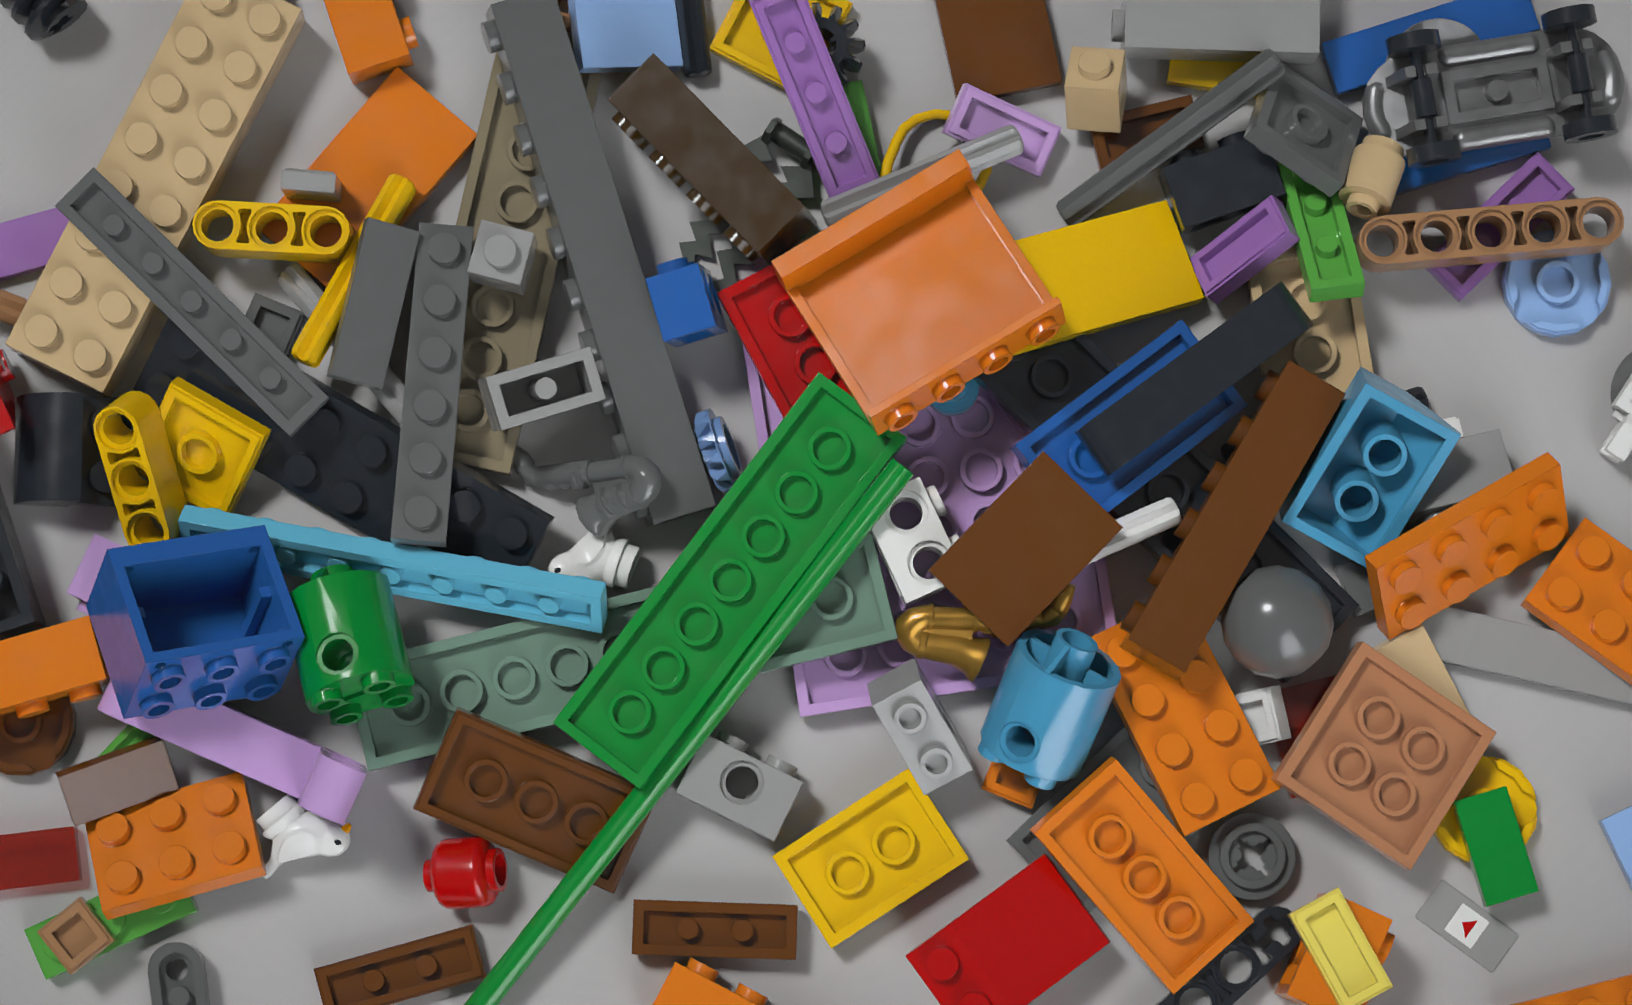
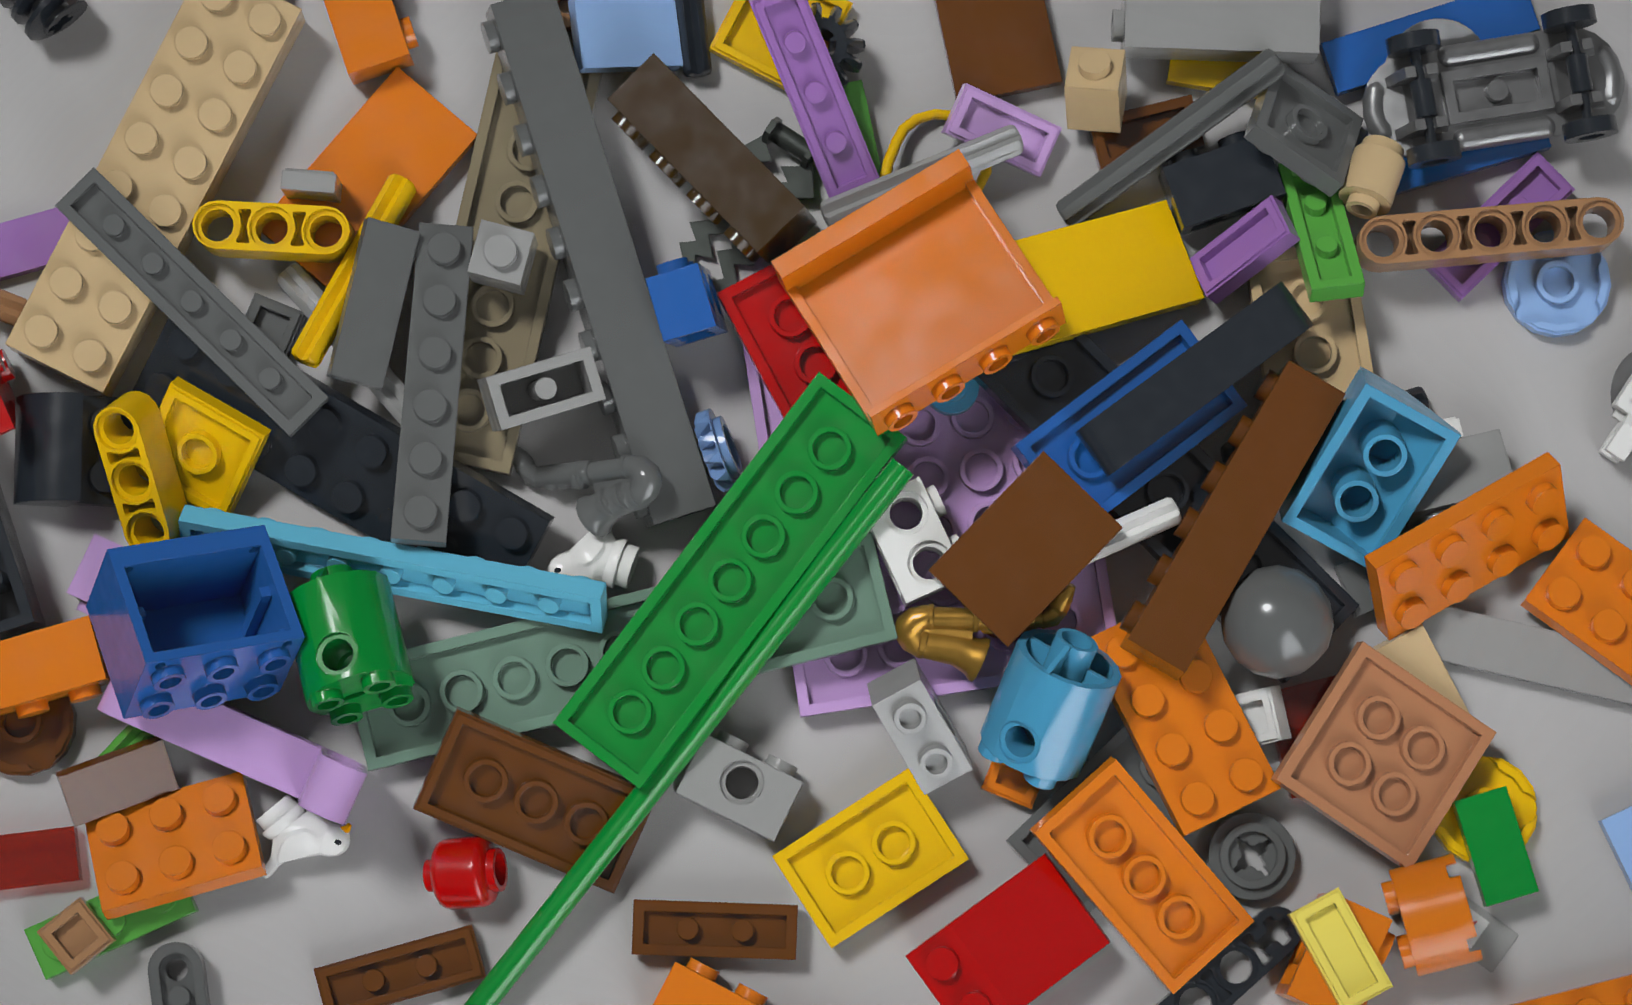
none -> orange brick [1381,853,1483,977]

